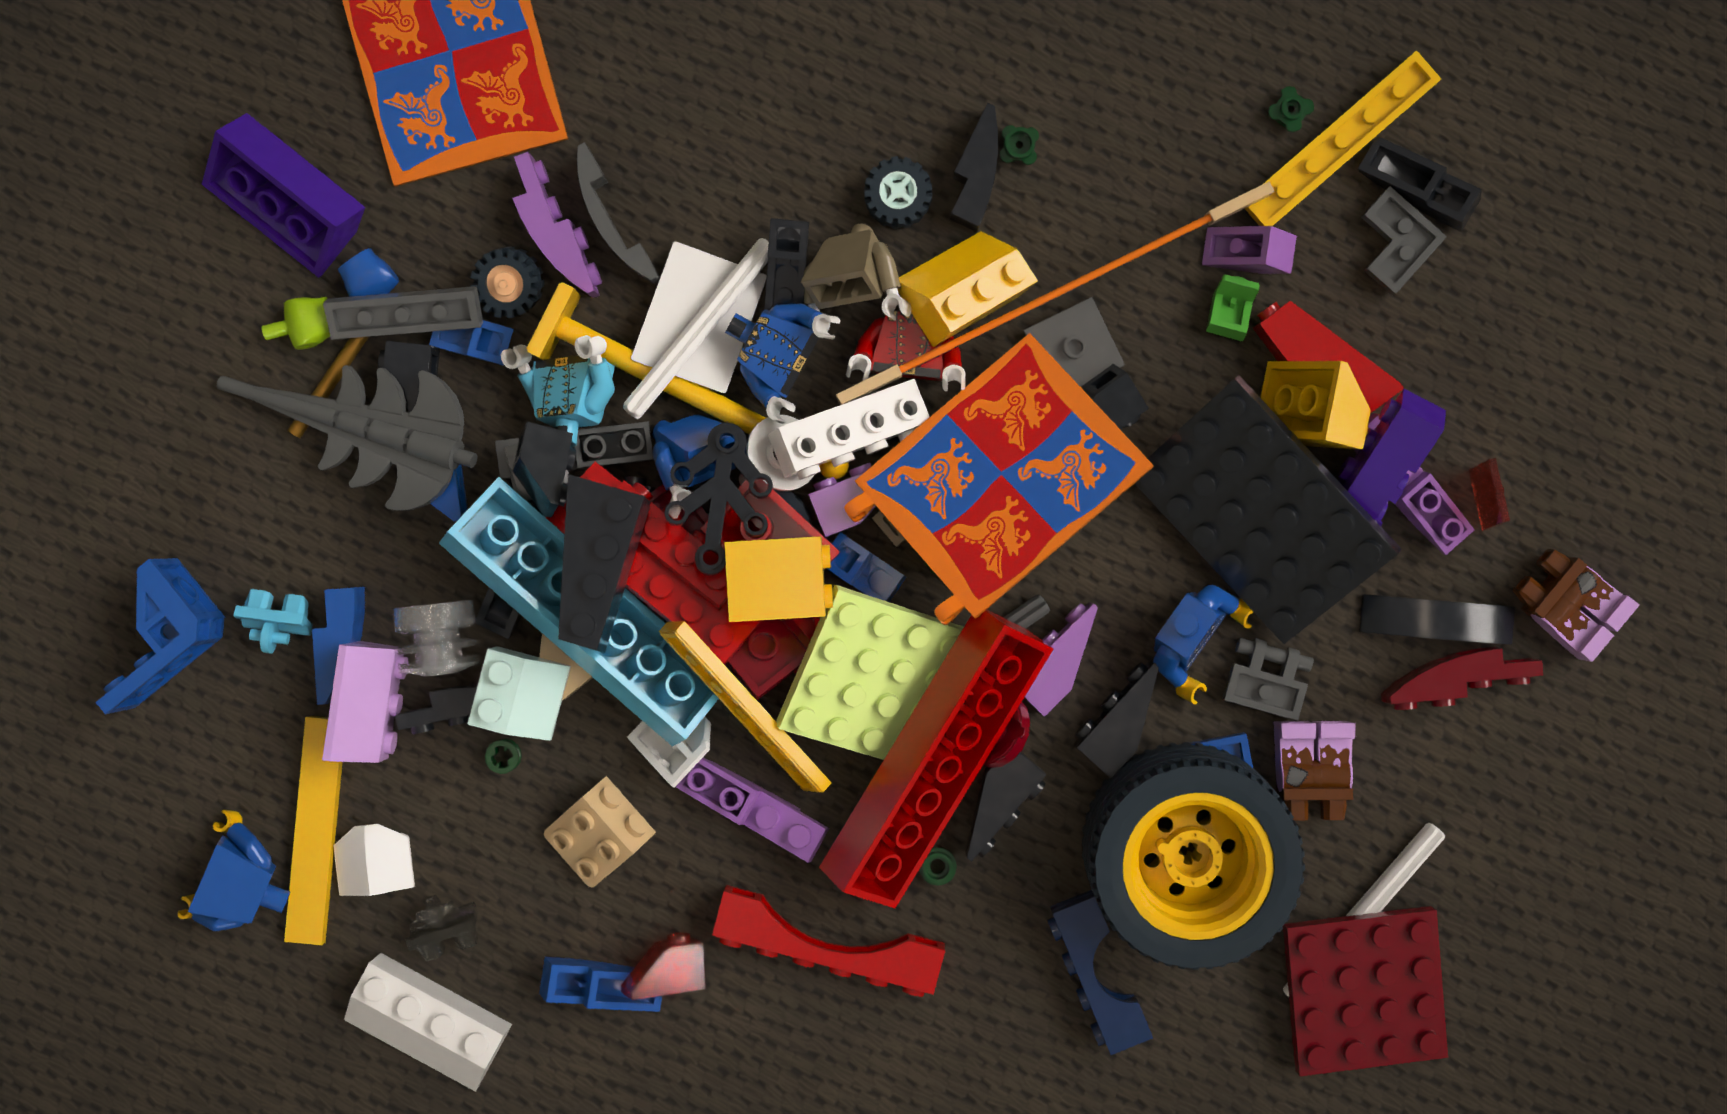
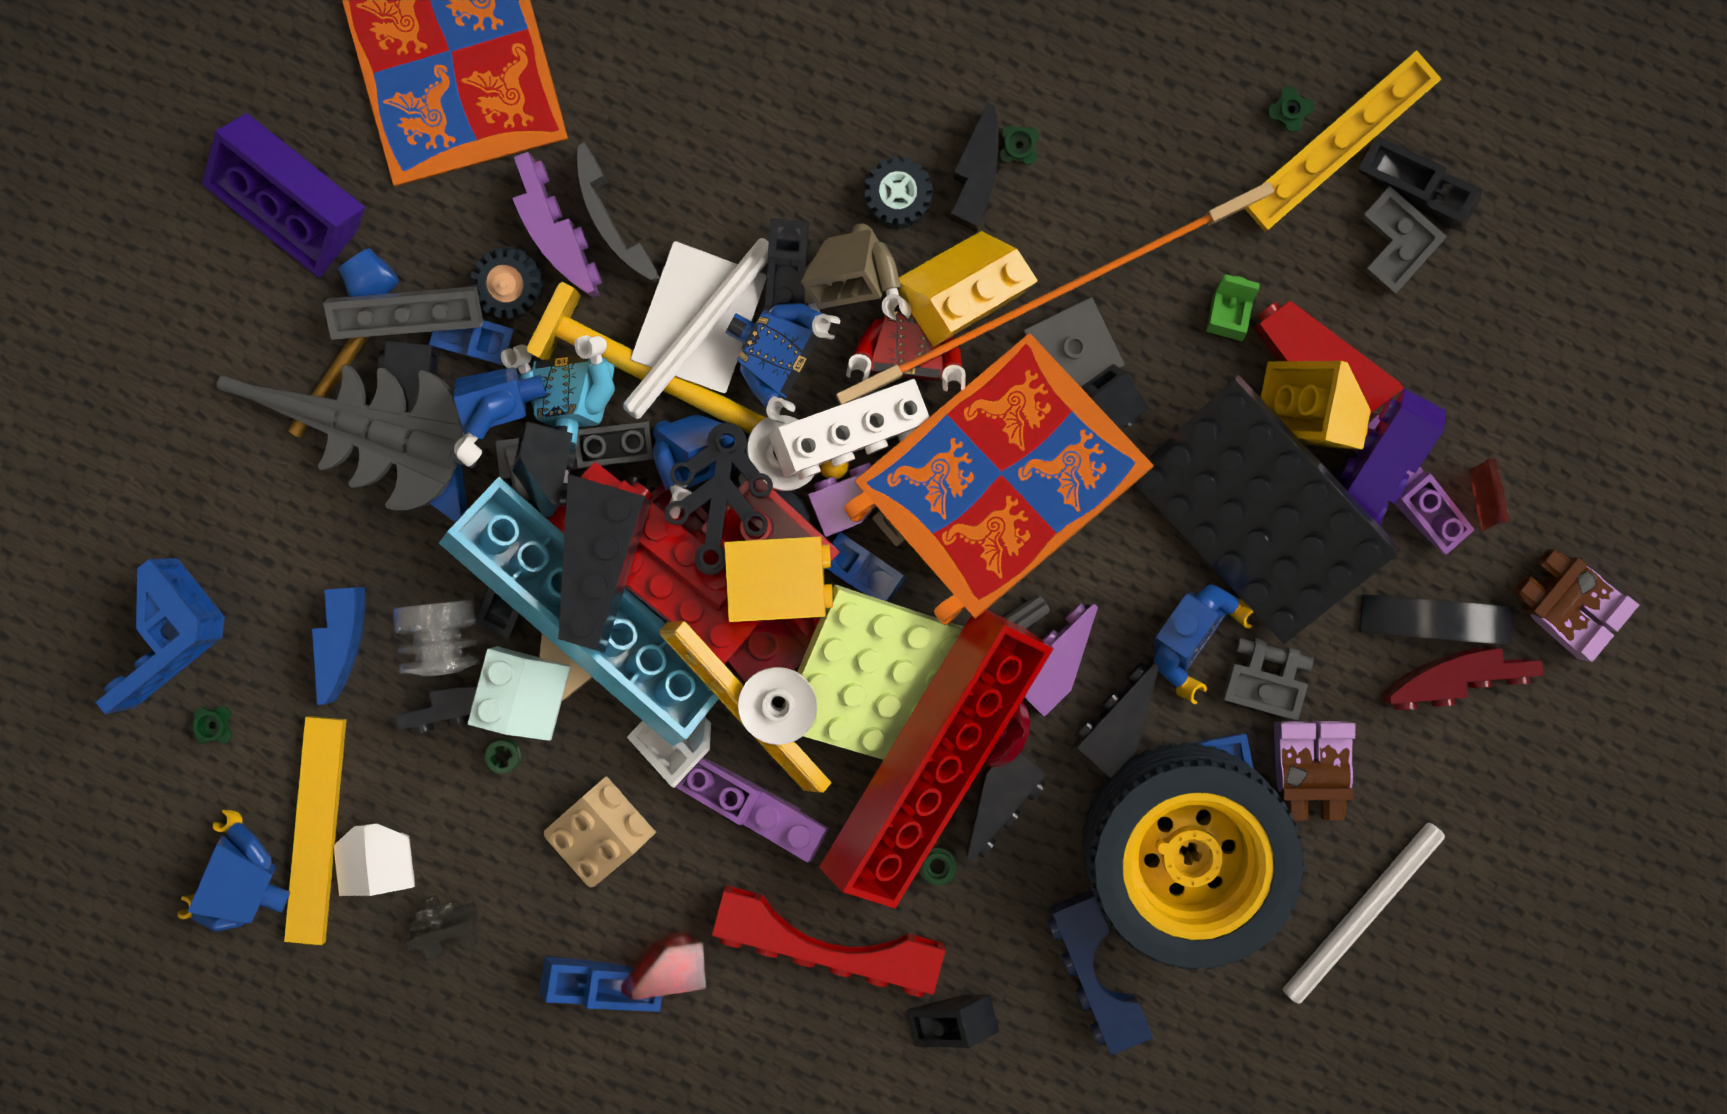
medium azure hips [233,589,312,654] -> none
lime piece [262,297,330,350] -> none
lavender slope [322,641,408,763] -> none
white slope [344,953,512,1092] -> none
medium lavender slope [1202,226,1297,274] -> none
dark red plate [1283,906,1448,1076] -> none
none -> dark green plate [193,706,232,744]
none -> blue torso [453,367,547,467]
none -> white dish [738,667,817,745]
none -> black slope [906,995,999,1048]

